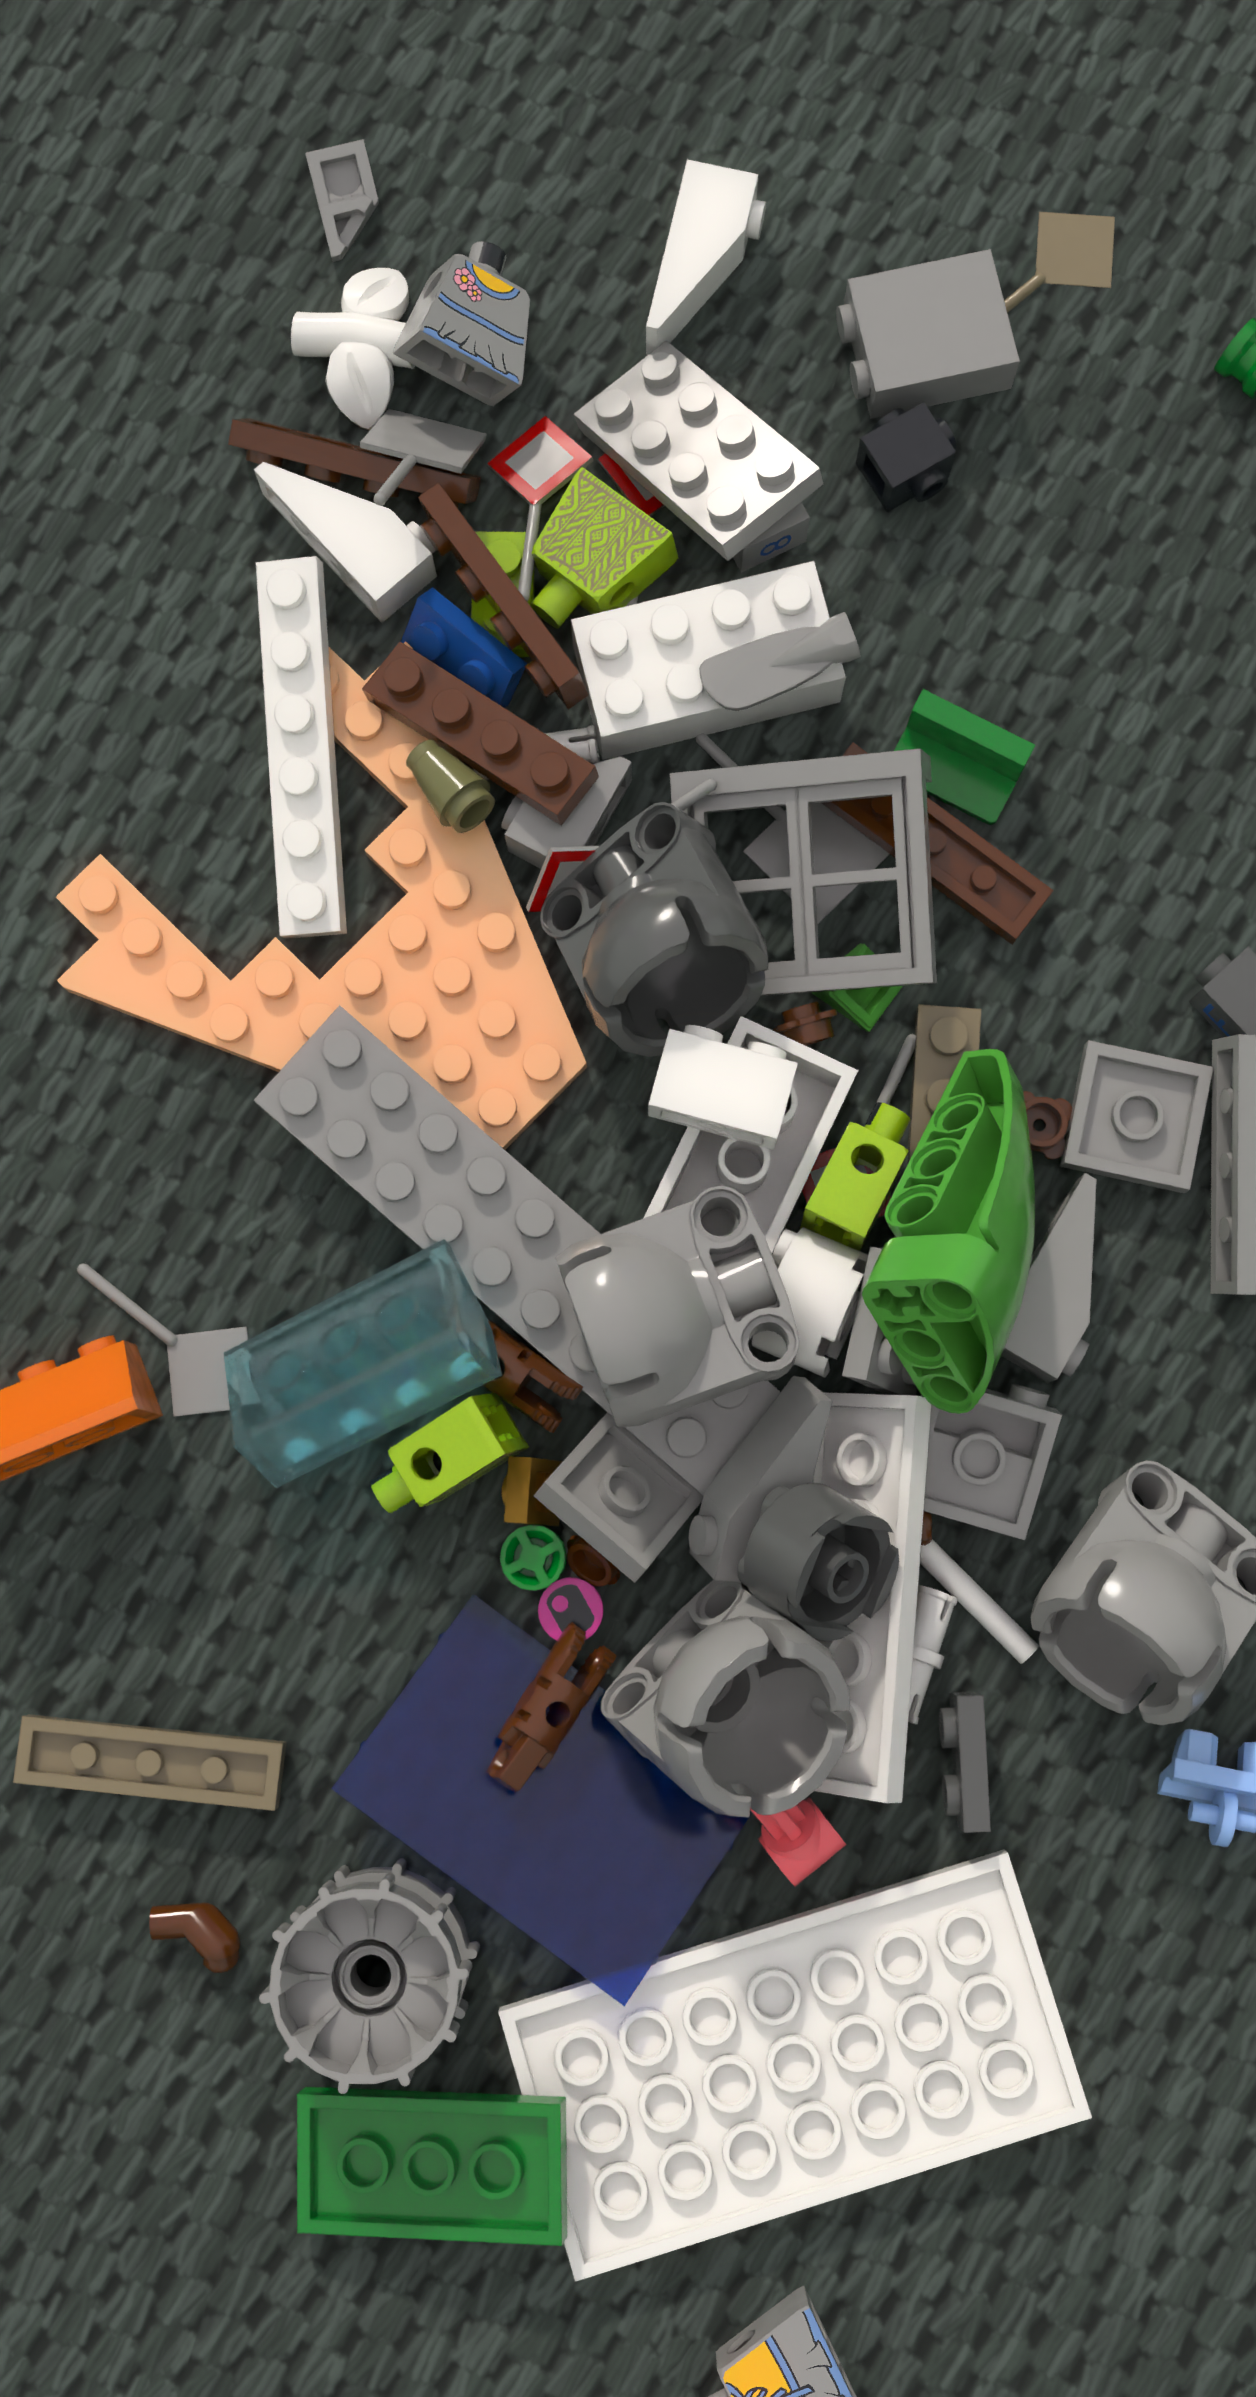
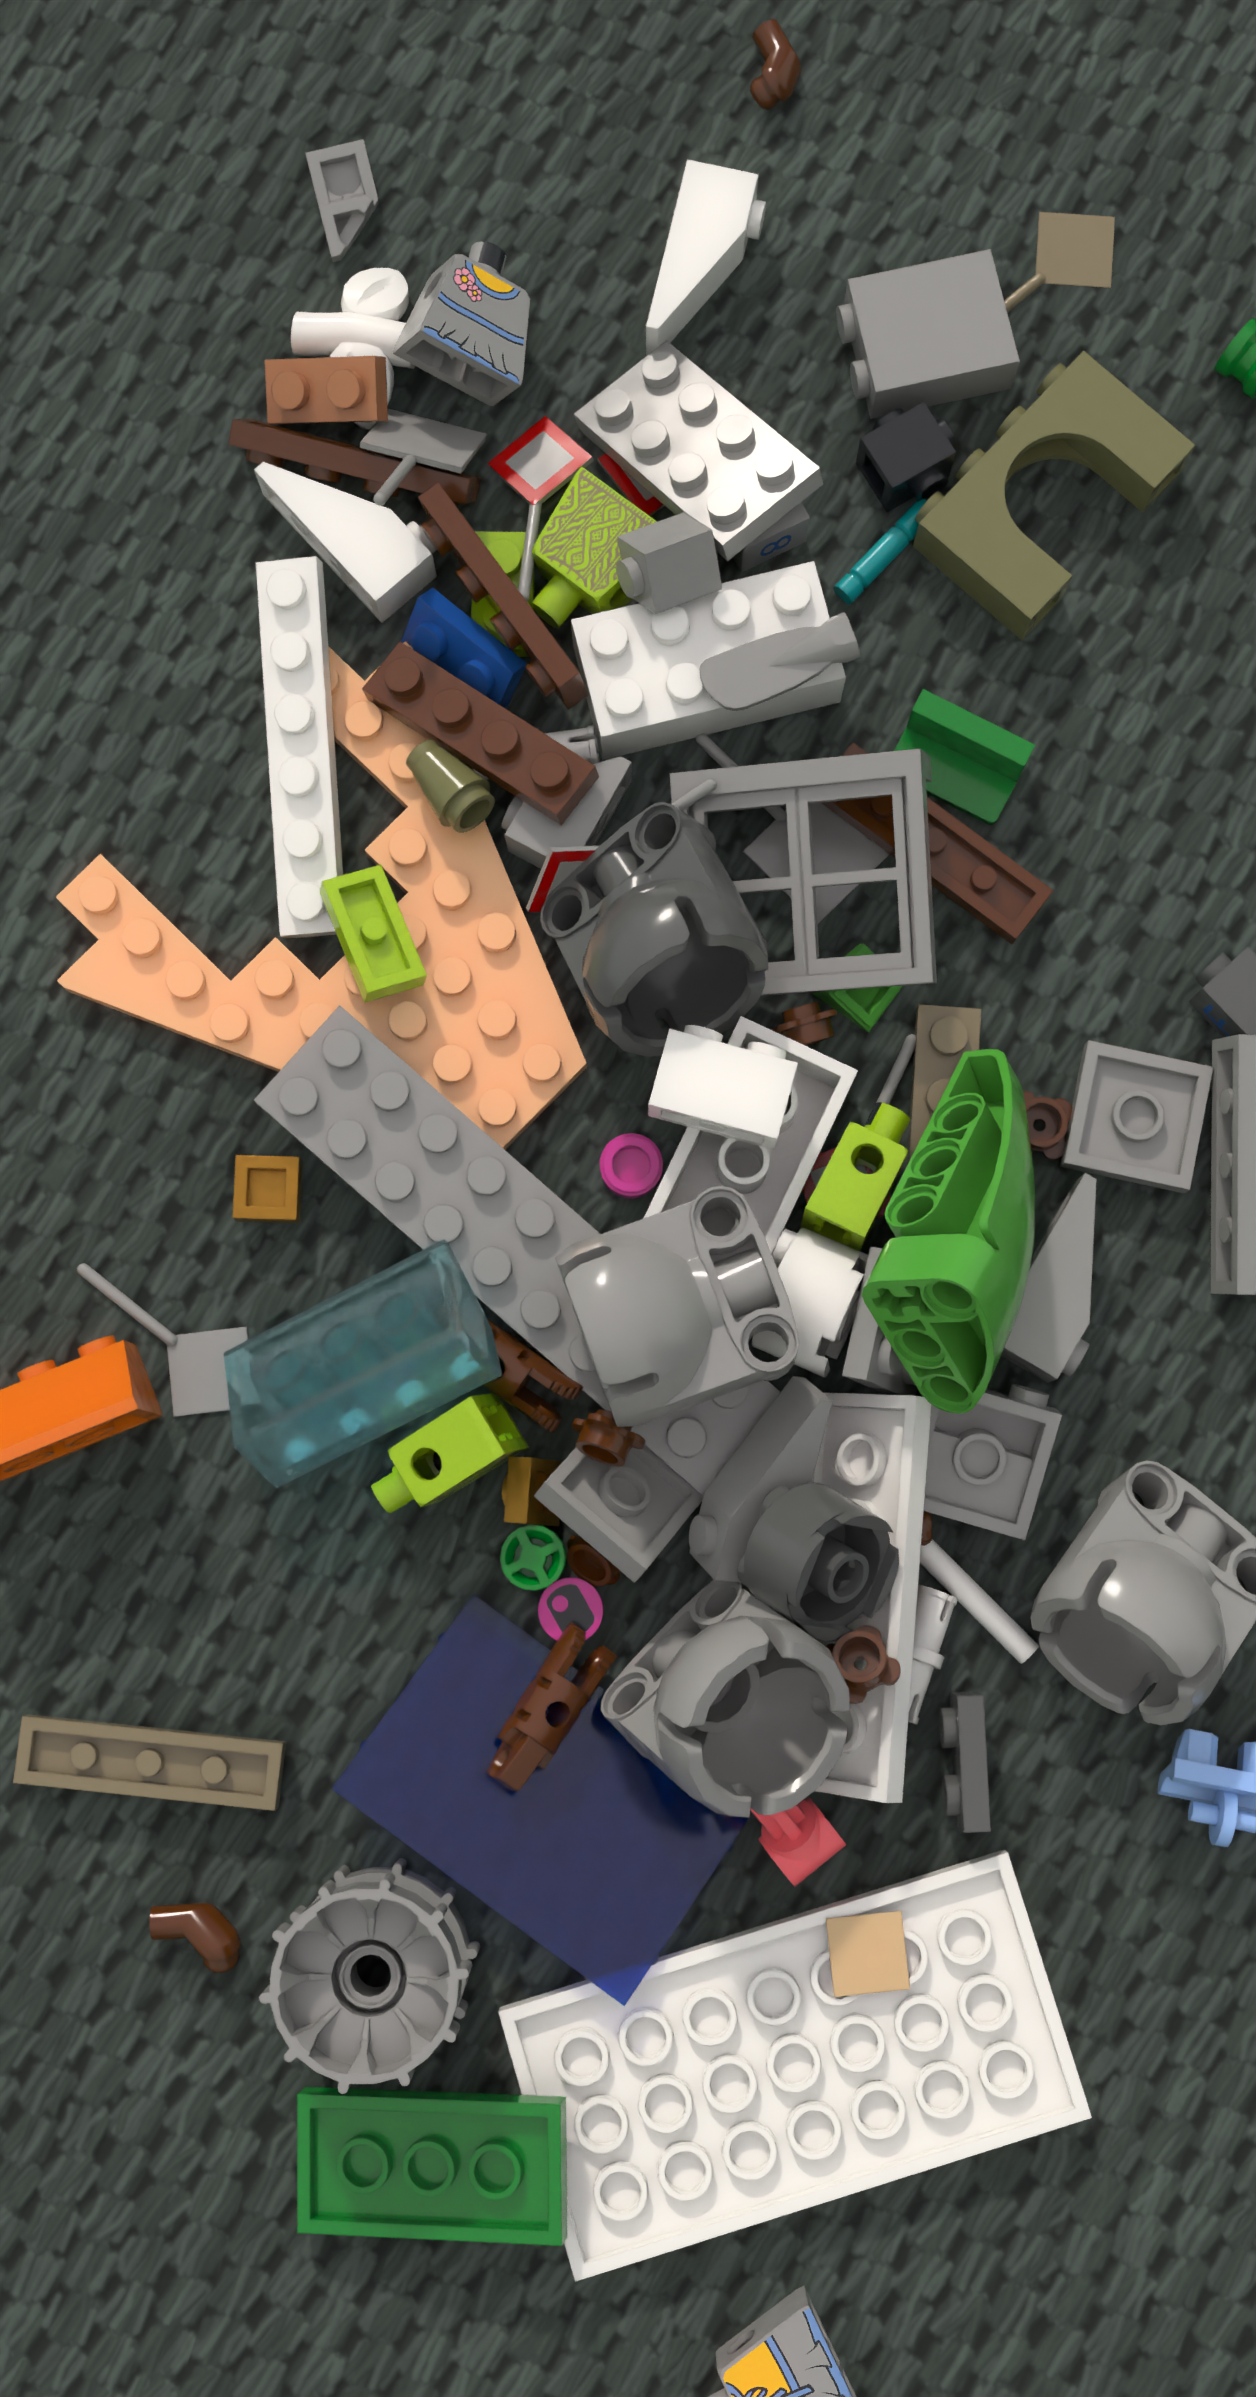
none -> pearl gold plate [232,1155,303,1223]
none -> nougat plate [265,356,388,424]
none -> lime plate [320,865,427,1003]
none -> reddish brown plate [572,1410,646,1467]
none -> dark pink tile [600,1133,663,1199]
none -> light grey brick [616,512,722,614]
none -> reddish brown arm [750,19,801,110]
none -> reddish brown plate [825,1625,901,1704]
none -> tan sticker [826,1911,910,1997]
none -> teal wheel [833,499,927,605]
none -> olive arch [913,351,1195,641]

